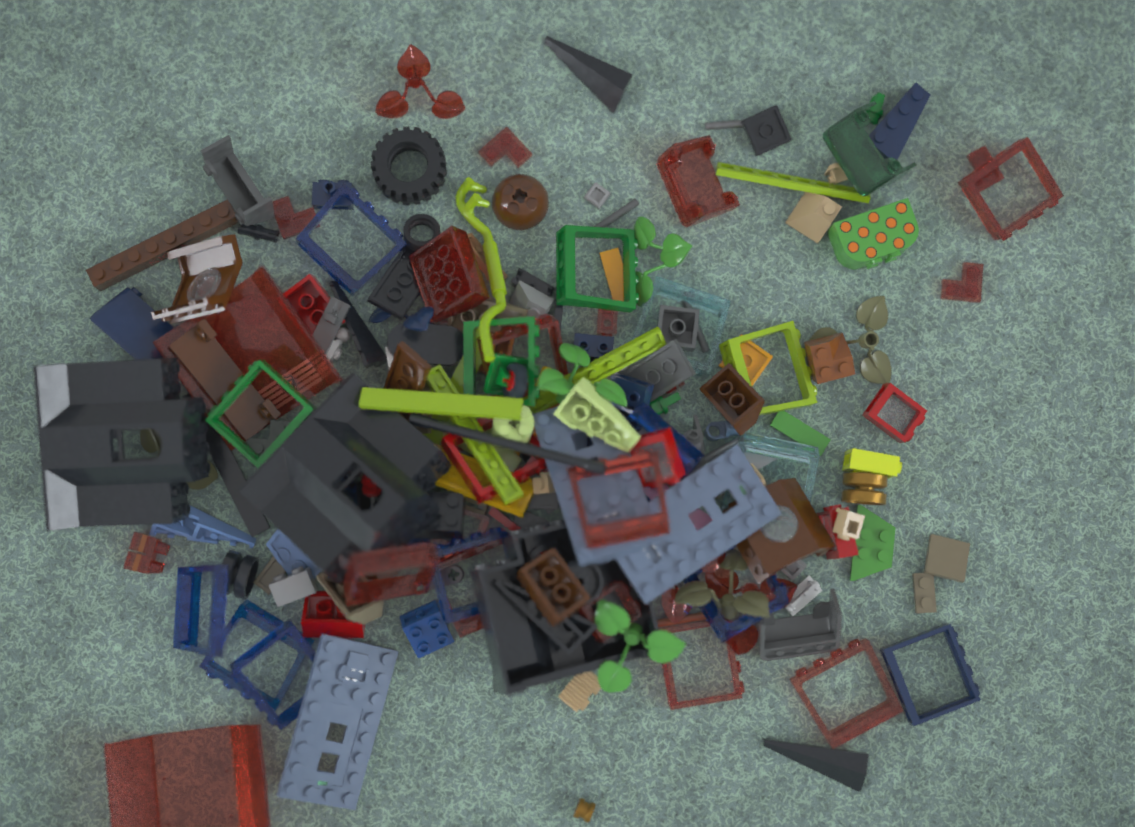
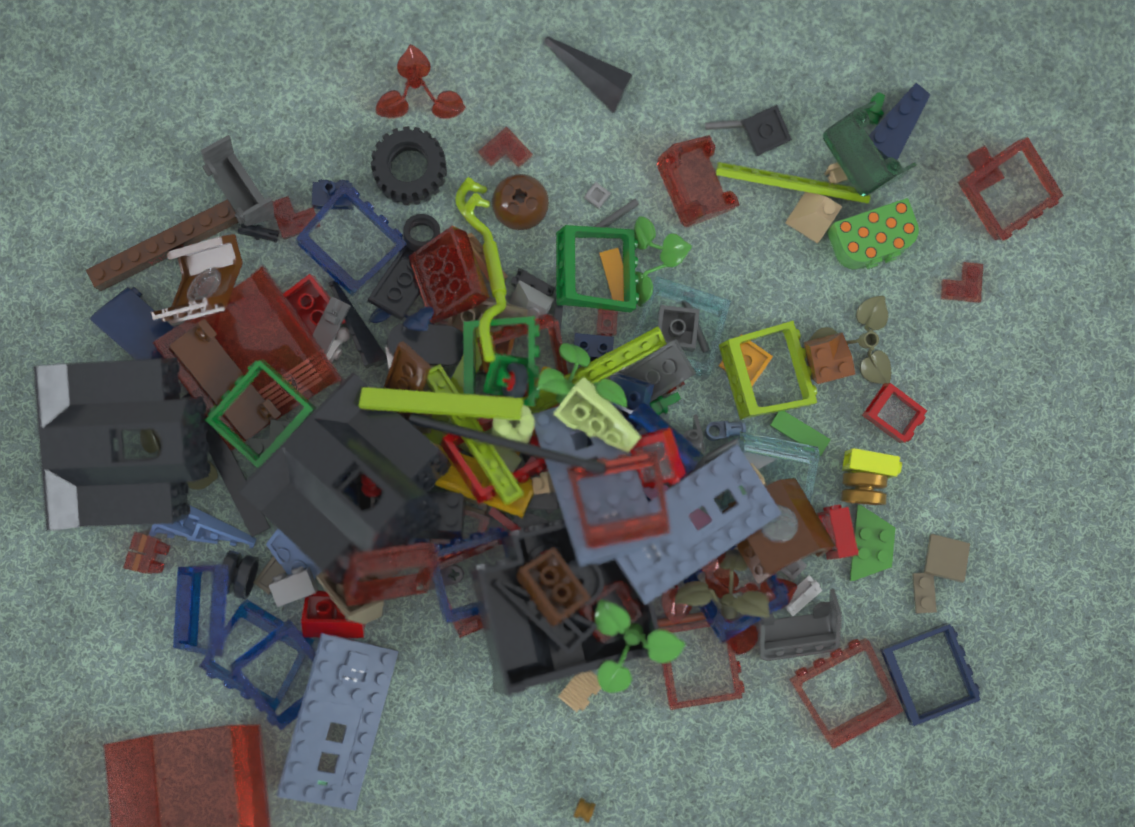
blue bracket [399,599,454,658] -> none
reddish brown slope [699,363,765,436] -> none
black wedge [763,739,869,792] -> none
tan brick [833,508,865,541] -> none

